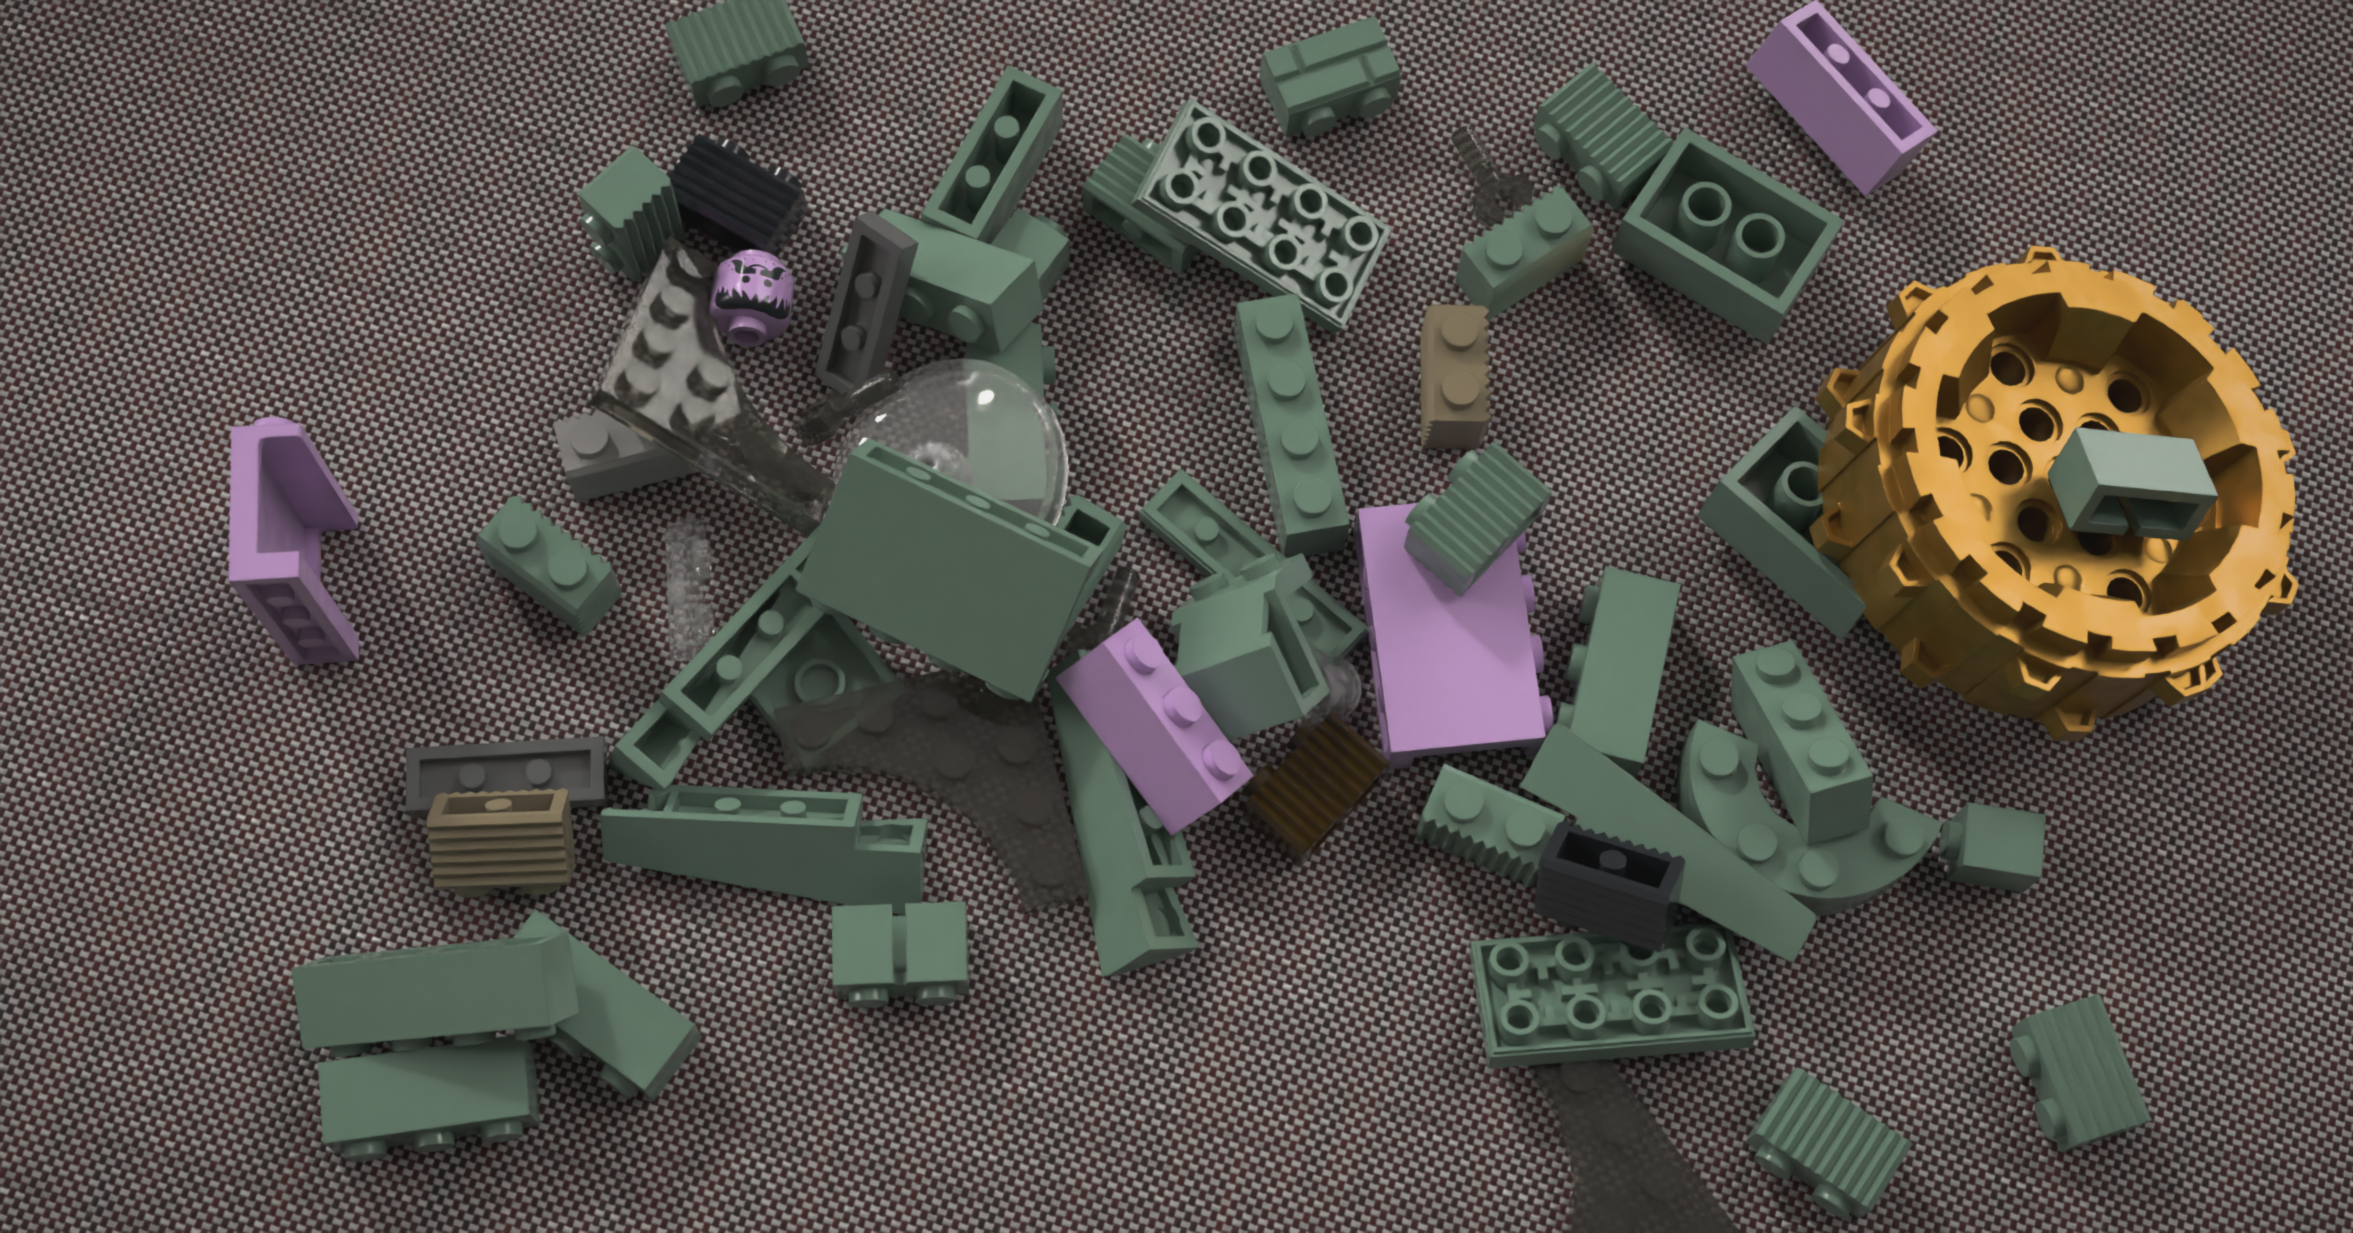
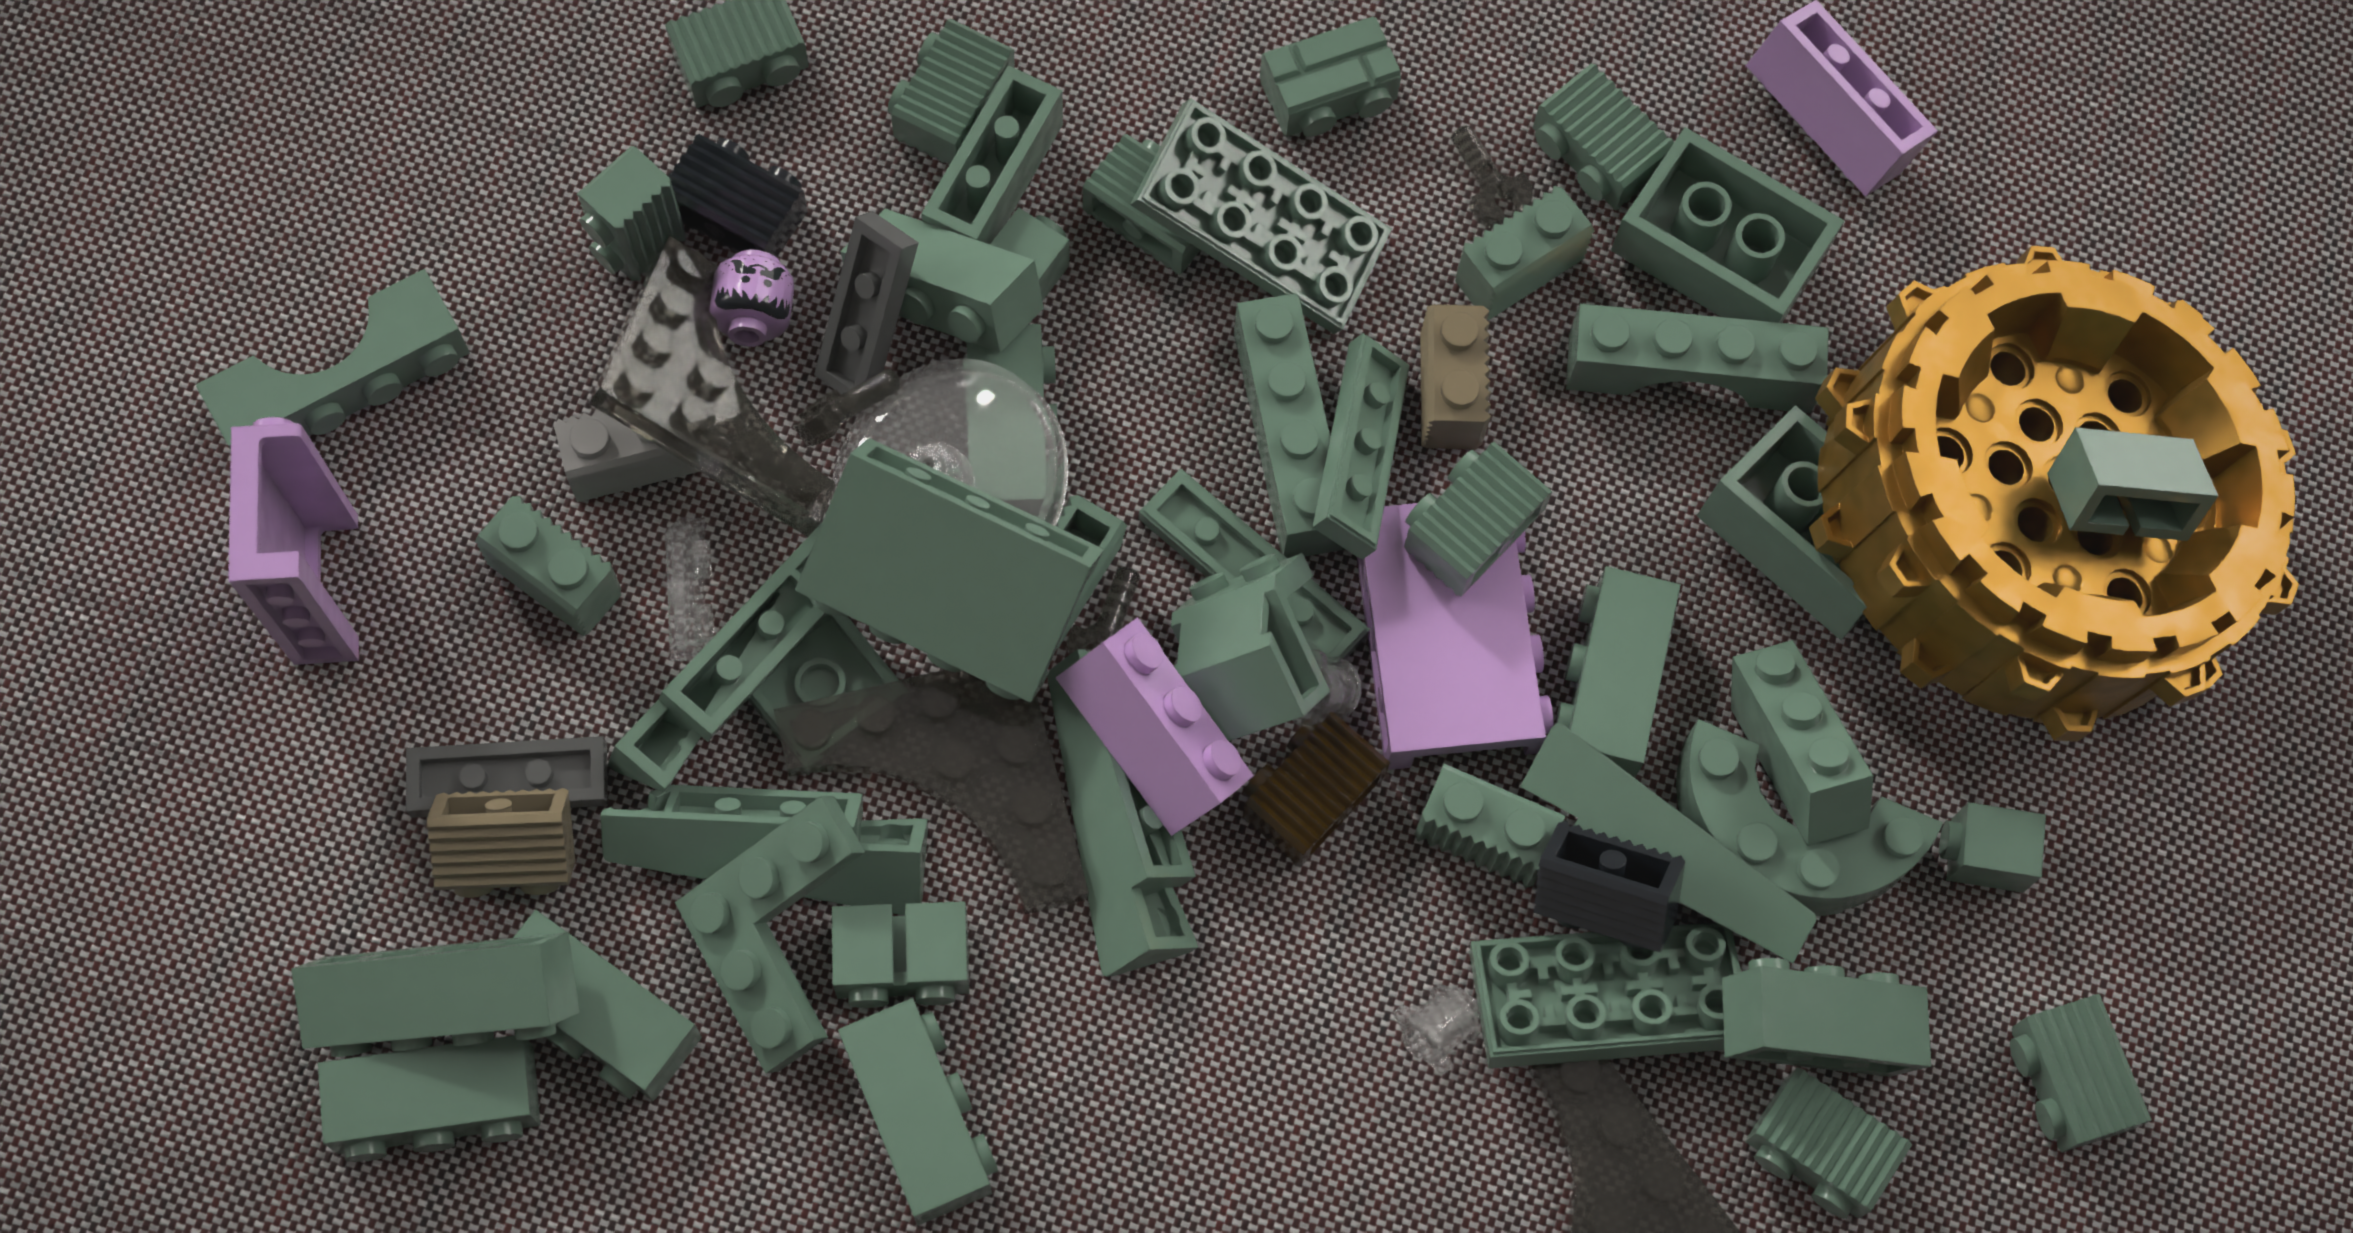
none -> sand green arch [196,268,470,449]
none -> sand green plate [675,796,865,1074]
none -> sand green brick [838,998,998,1226]
none -> sand green brick [888,19,1015,165]
none -> sand green tile [1313,333,1410,560]
none -> clear brick [1393,984,1481,1075]
none -> sand green arch [1566,303,1829,413]
none -> sand green brick [1722,958,1931,1077]

